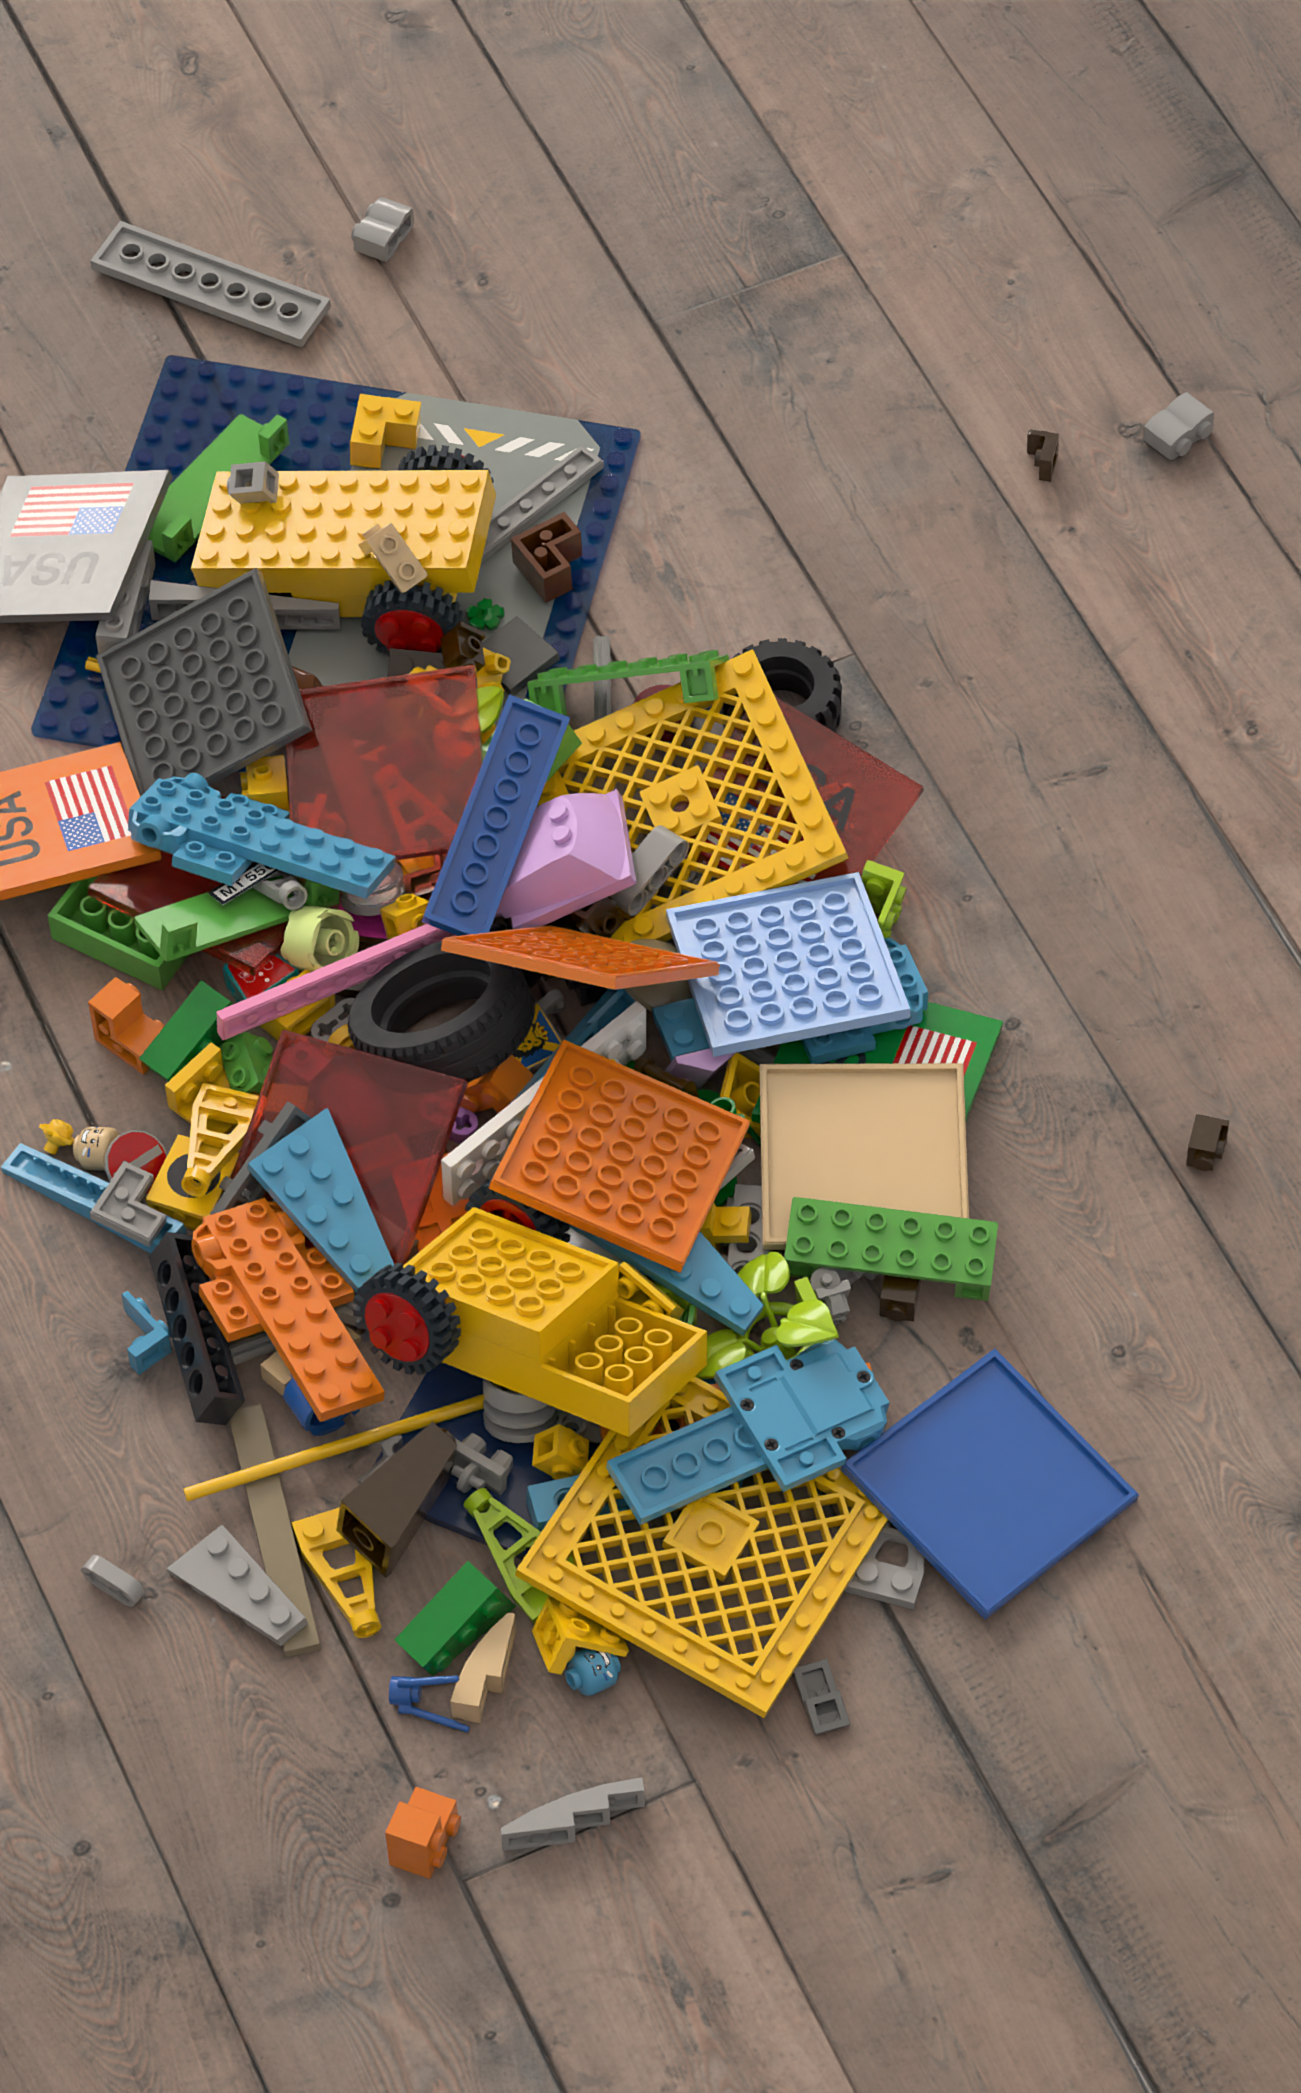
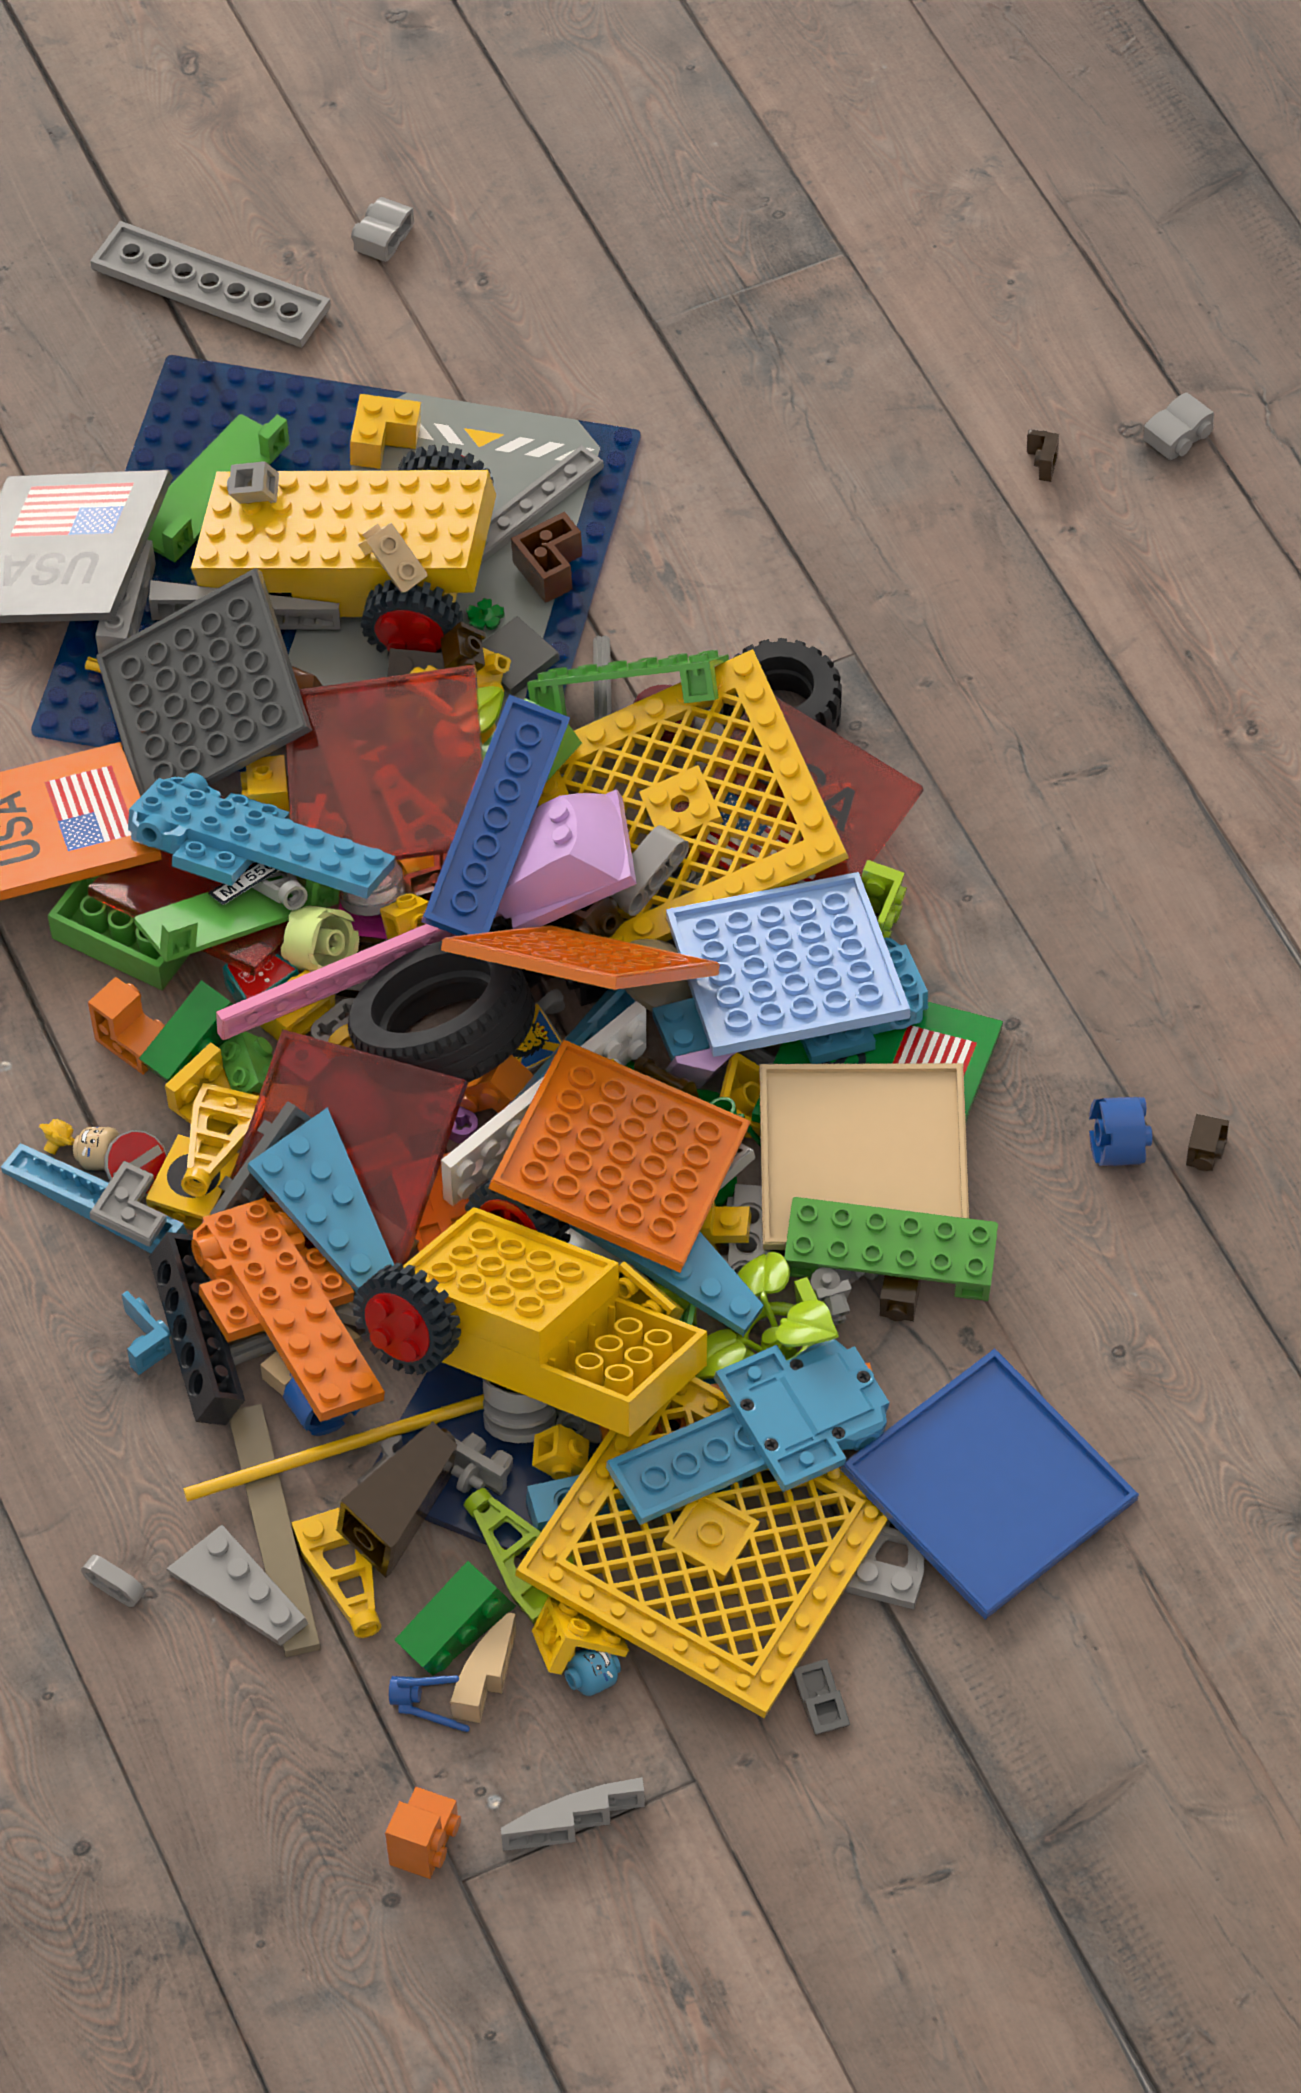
none -> blue brick [1089,1097,1152,1166]

